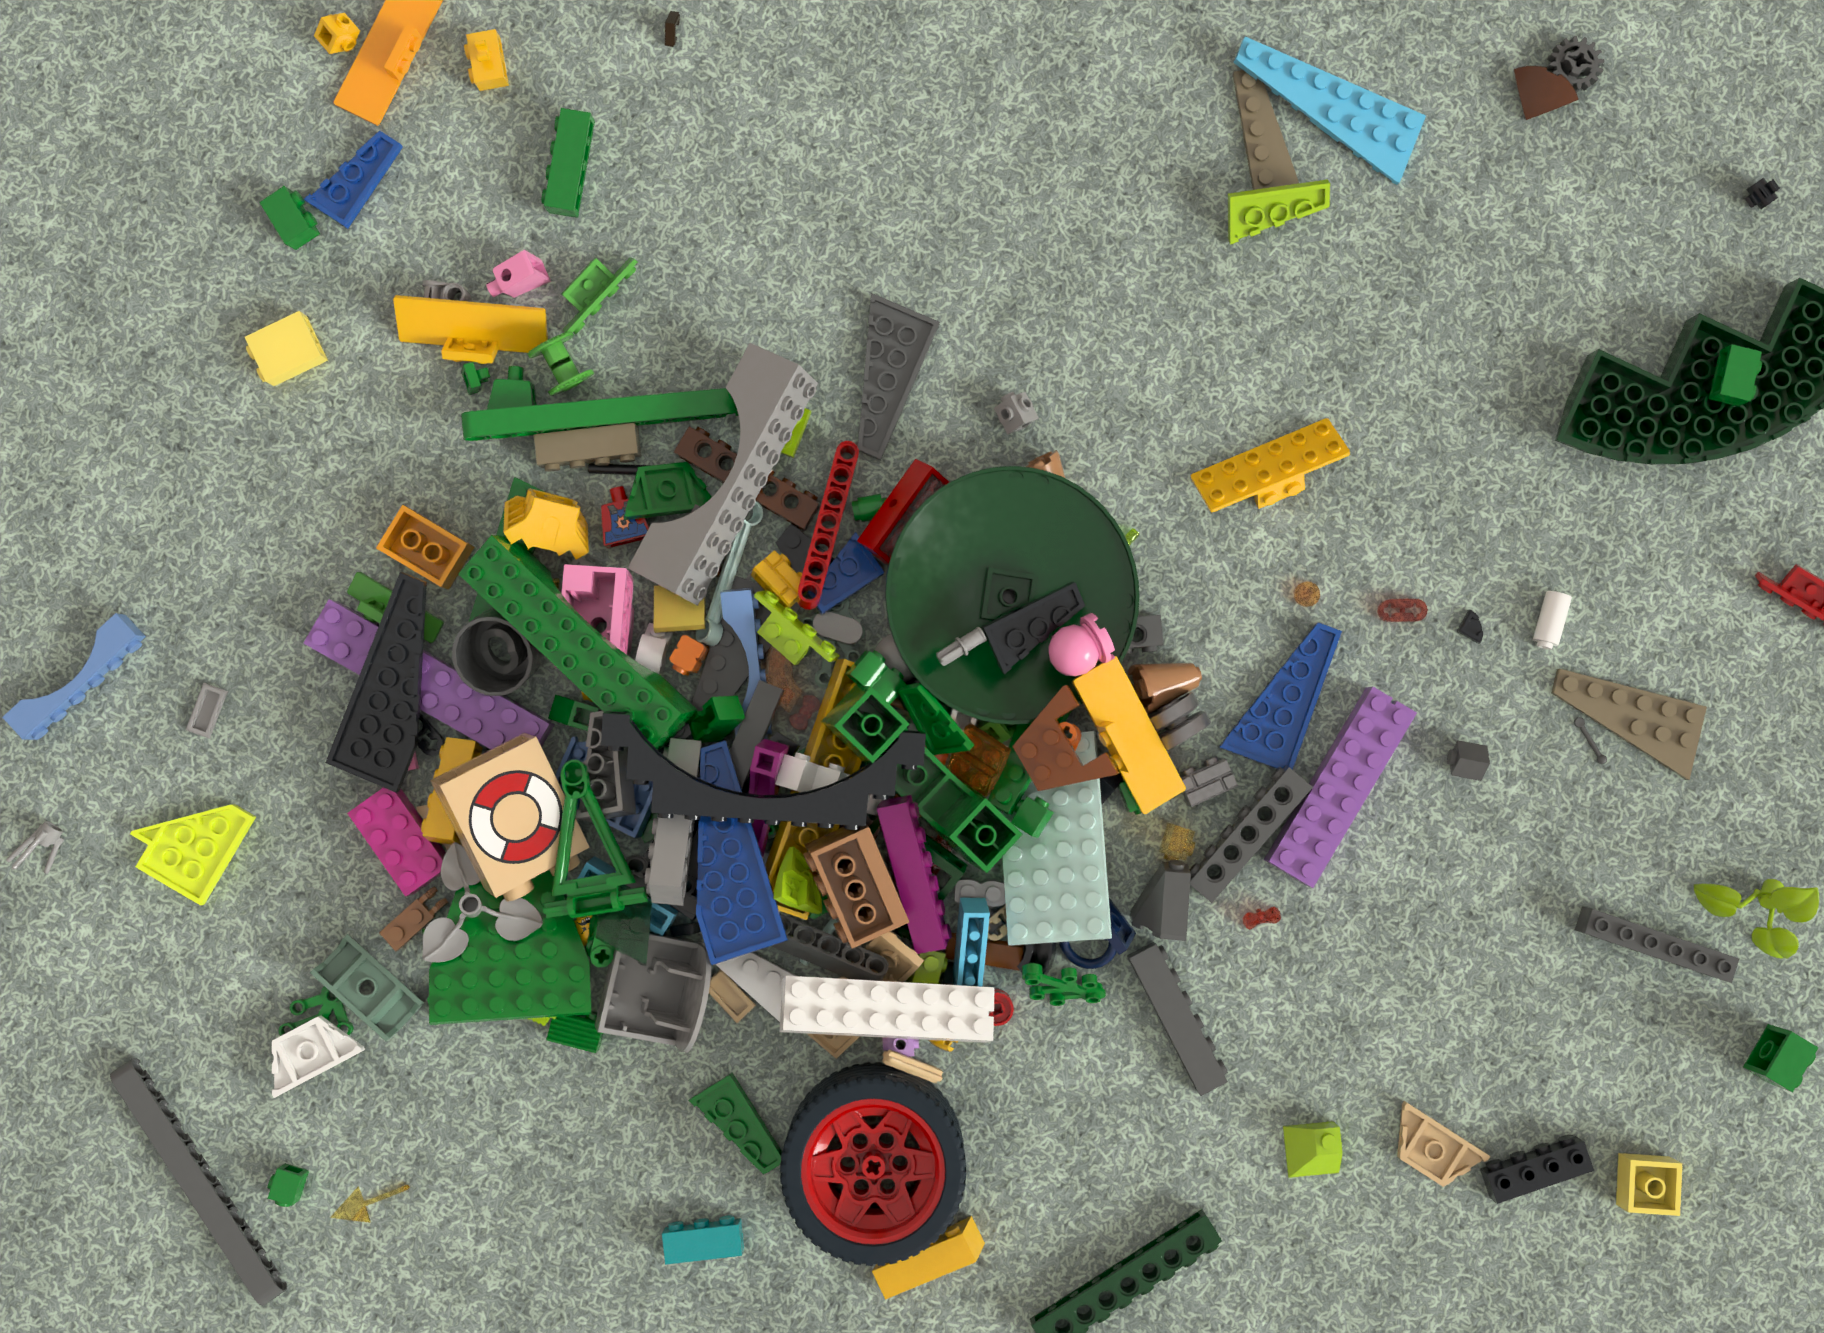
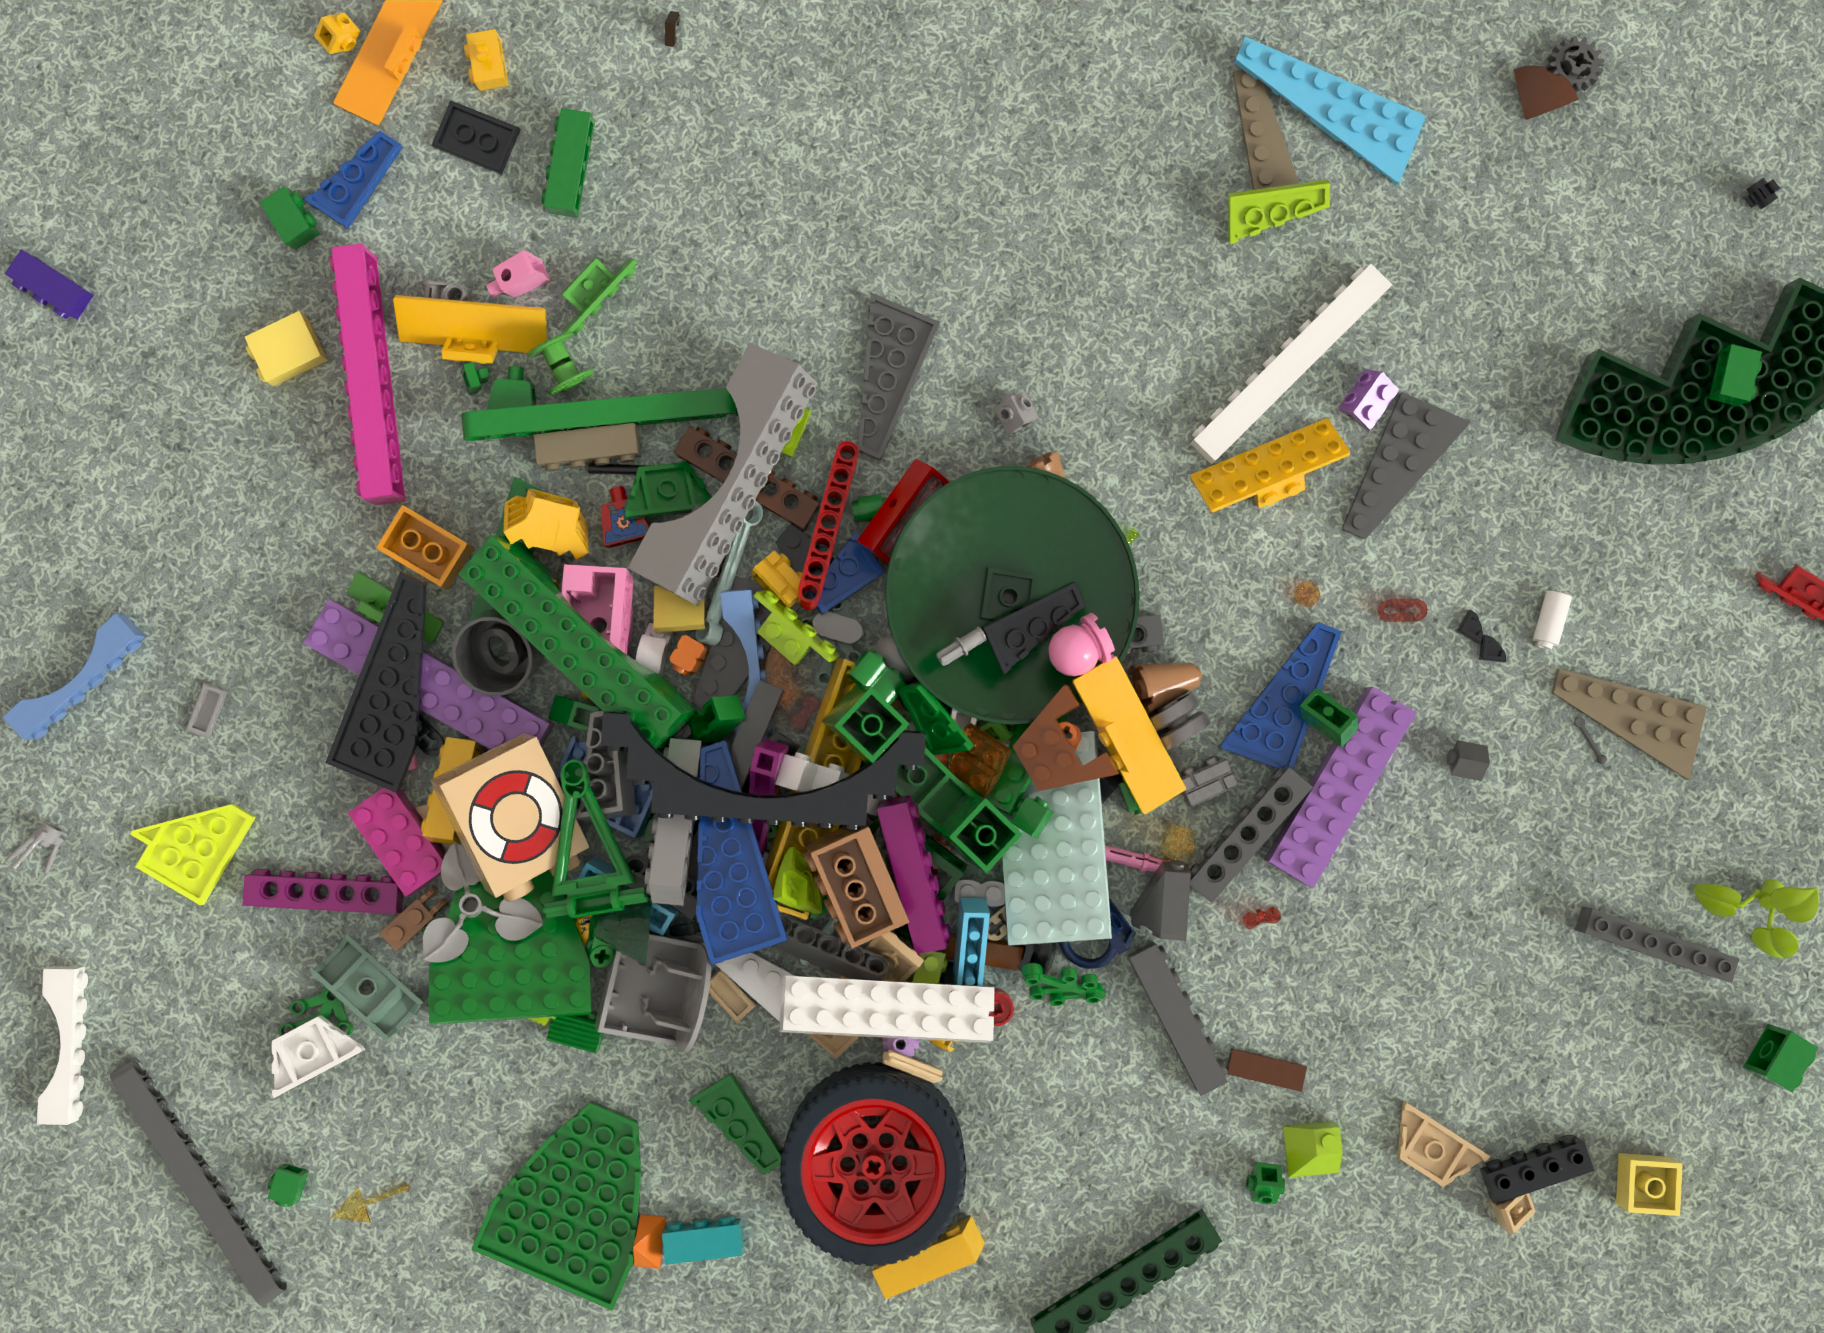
none -> dark purple brick [4,249,94,320]
none -> white arch [37,966,88,1125]
none -> magenta brick [242,869,403,914]
none -> dark pink brick [330,243,406,506]
none -> black tile [431,100,520,175]
none -> green wing [471,1101,641,1311]
none -> orange slope [633,1214,666,1269]
none -> bright pink pin [1105,845,1170,873]
none -> white brick [1190,264,1392,465]
none -> reddish brown tile [1227,1048,1307,1092]
none -> green brick [1246,1162,1285,1205]
none -> green brick [1300,688,1358,748]
none -> bracket [1338,369,1399,430]
none -> dark grey wing [1341,392,1471,539]
none -> black tile [1479,635,1506,663]
none -> tan slope [1489,1193,1536,1234]

